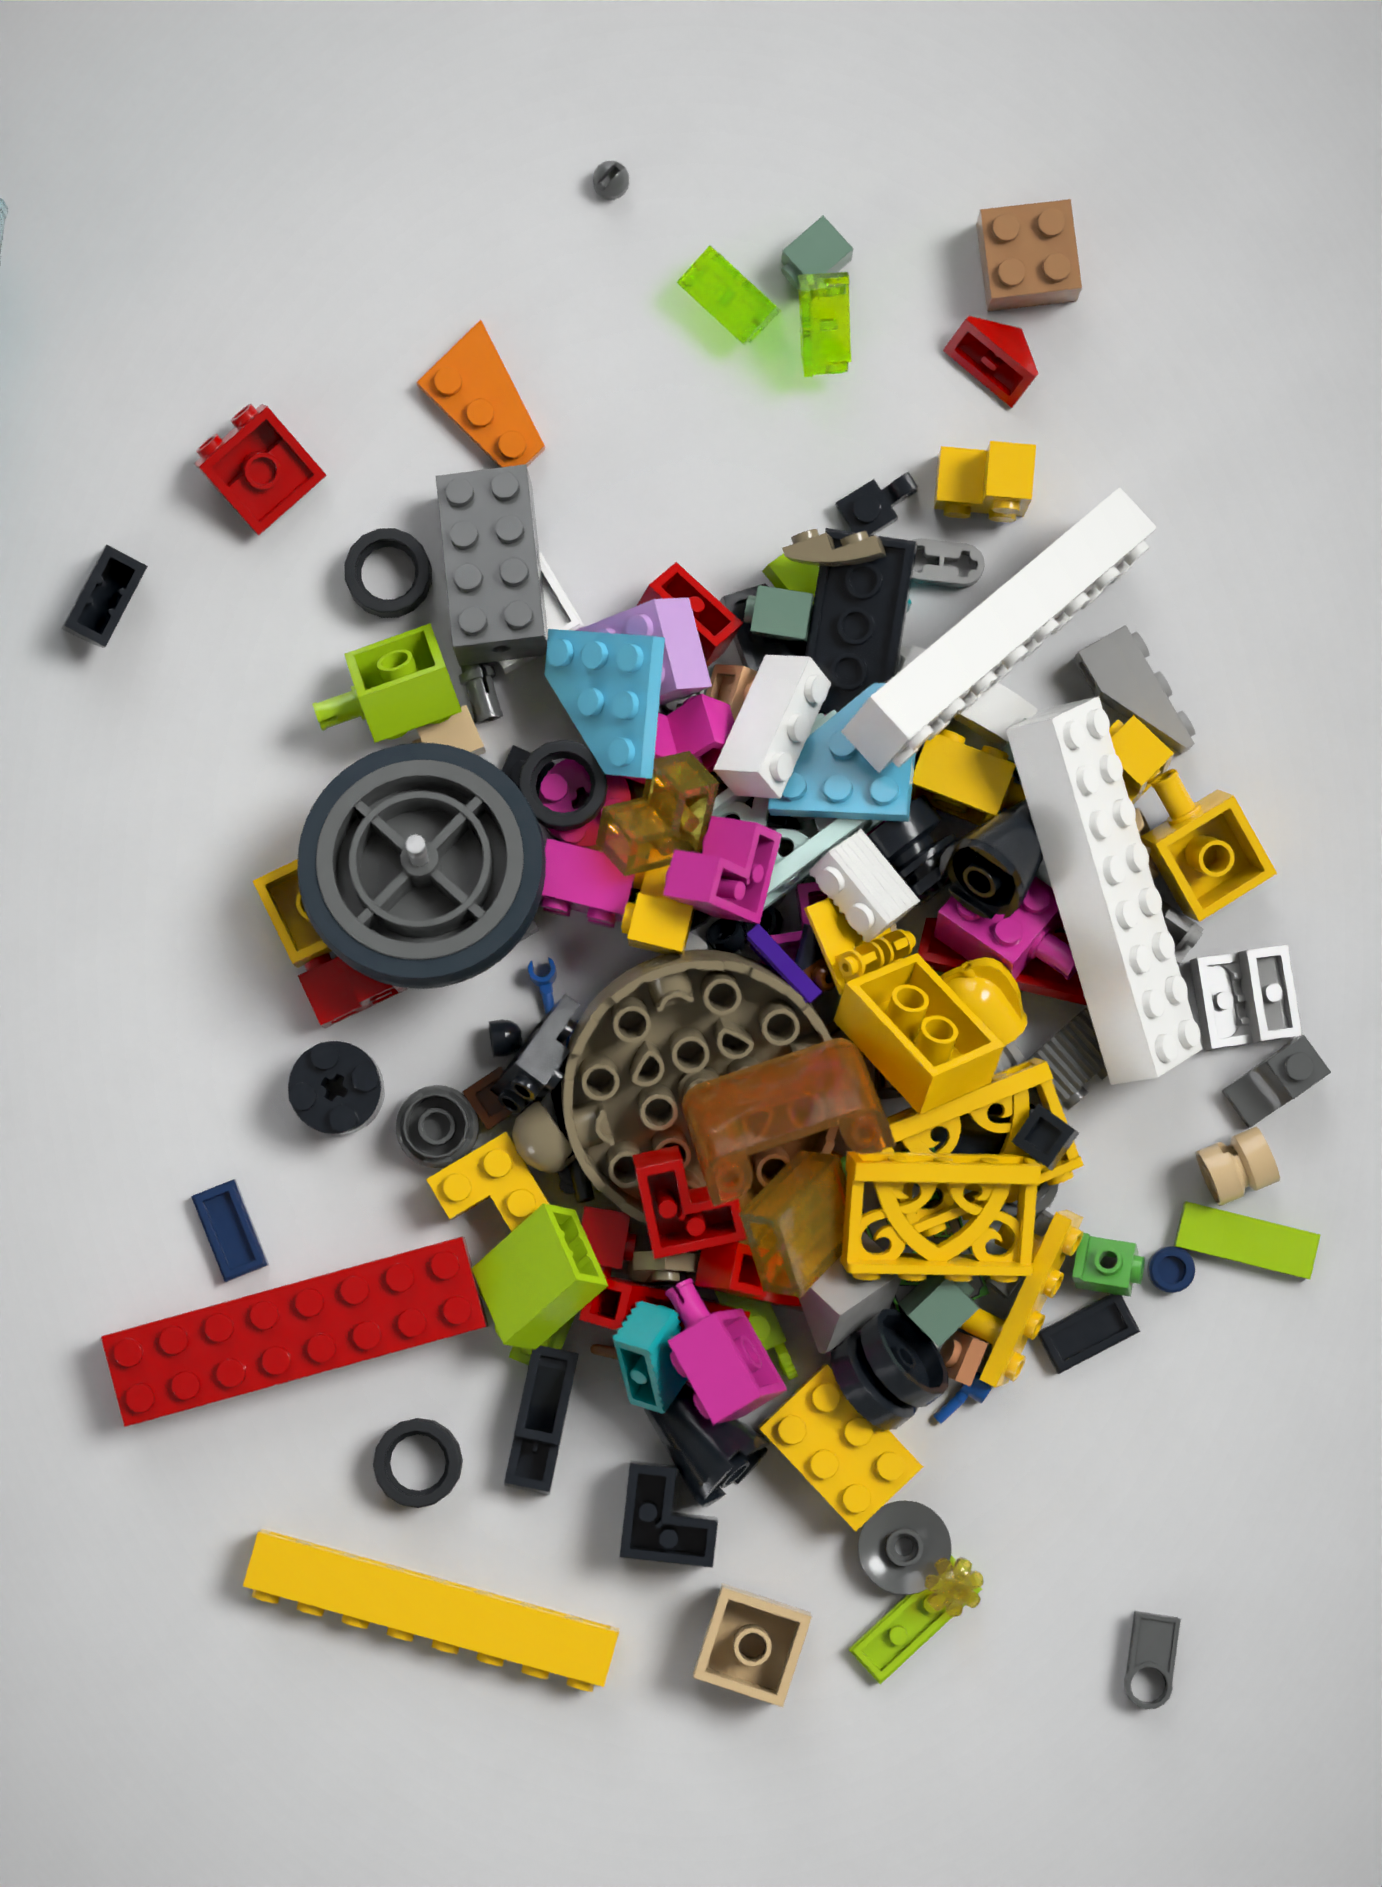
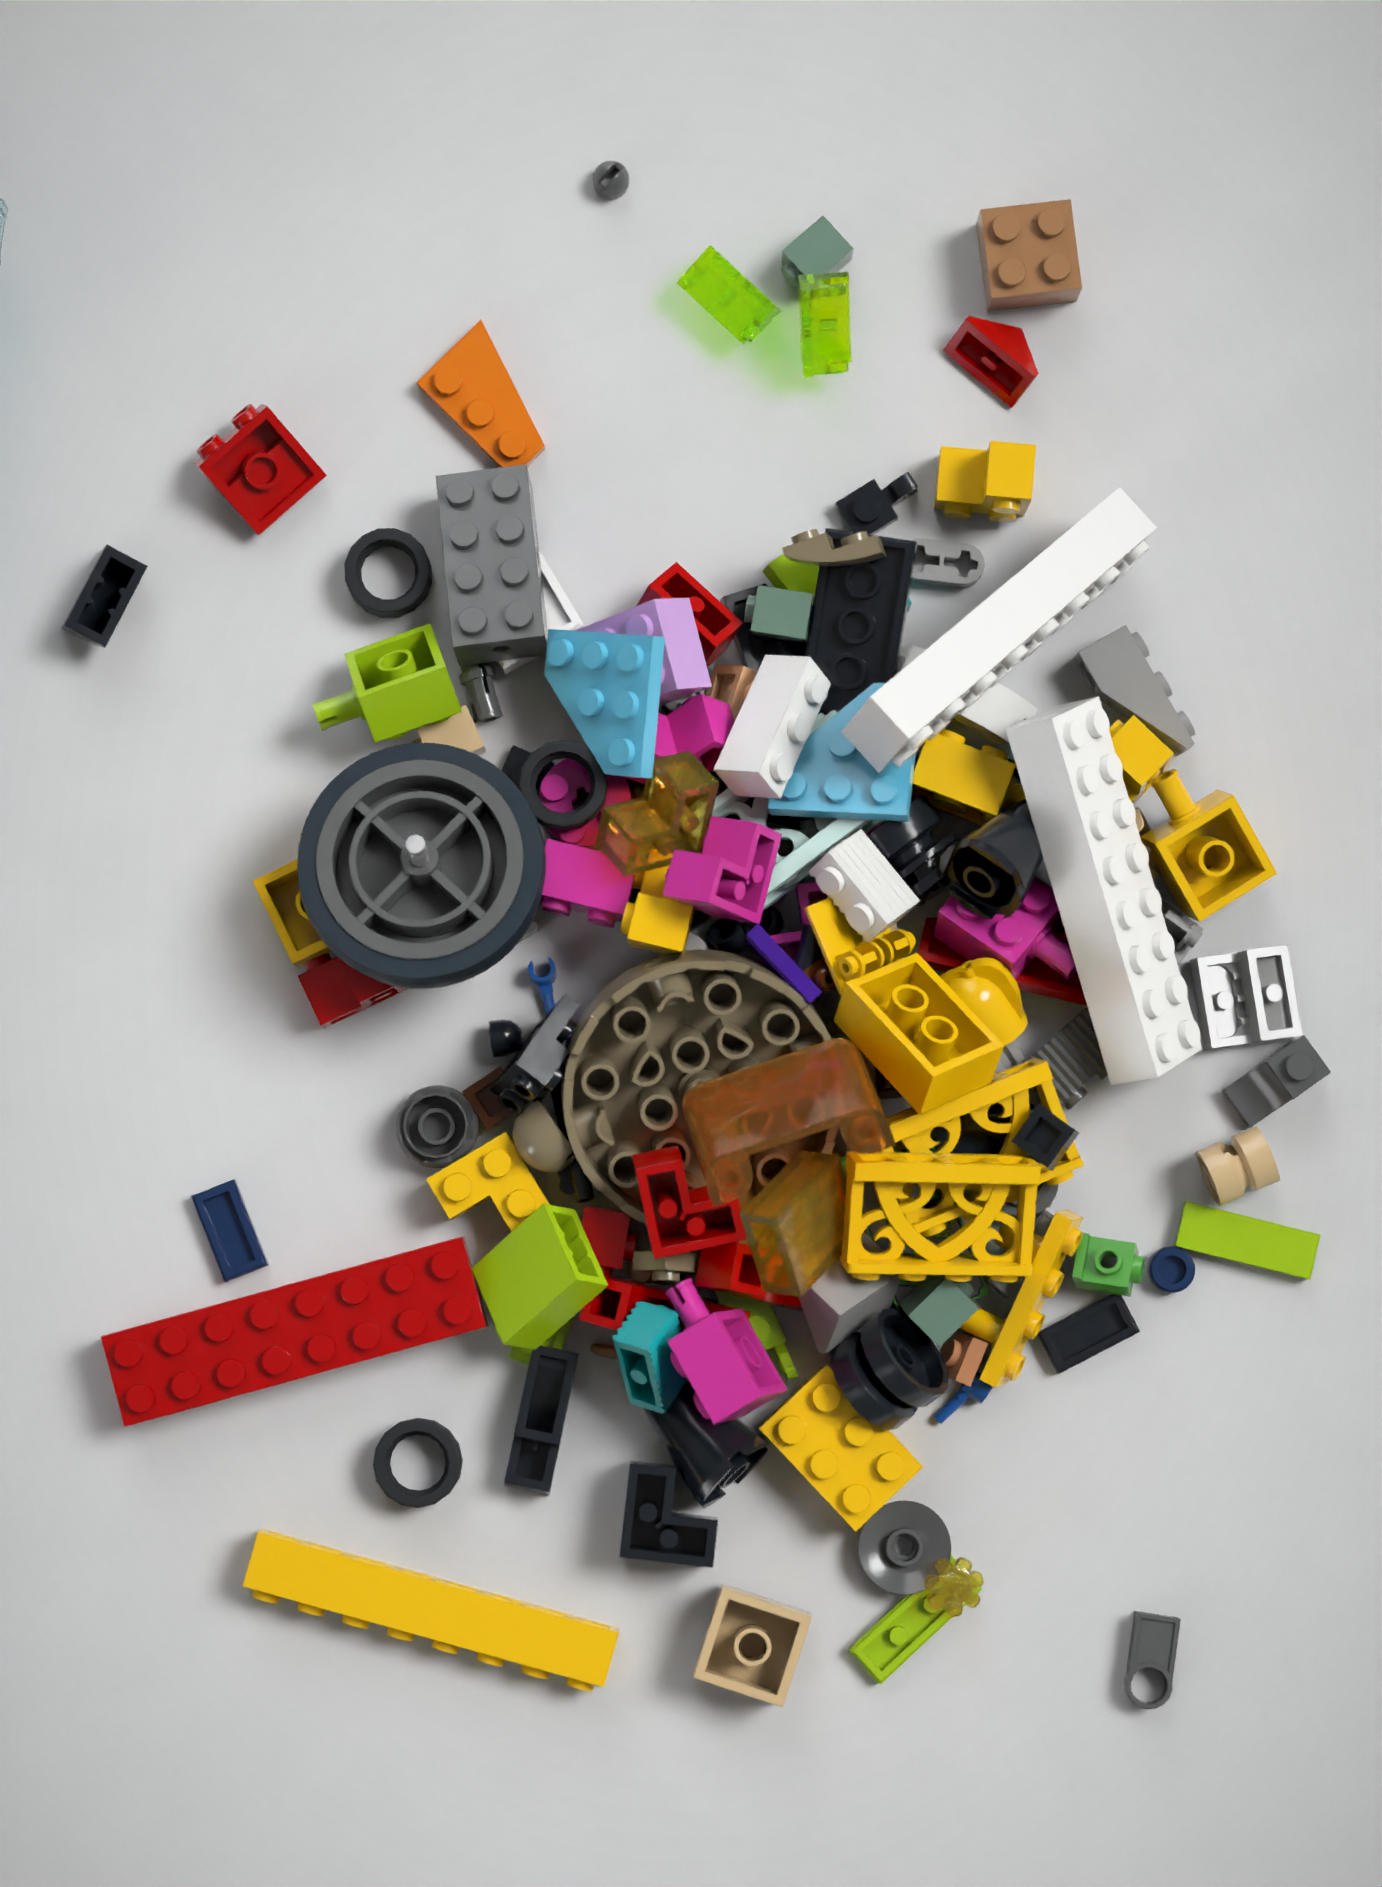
black brick [288,1041,385,1136] -> none

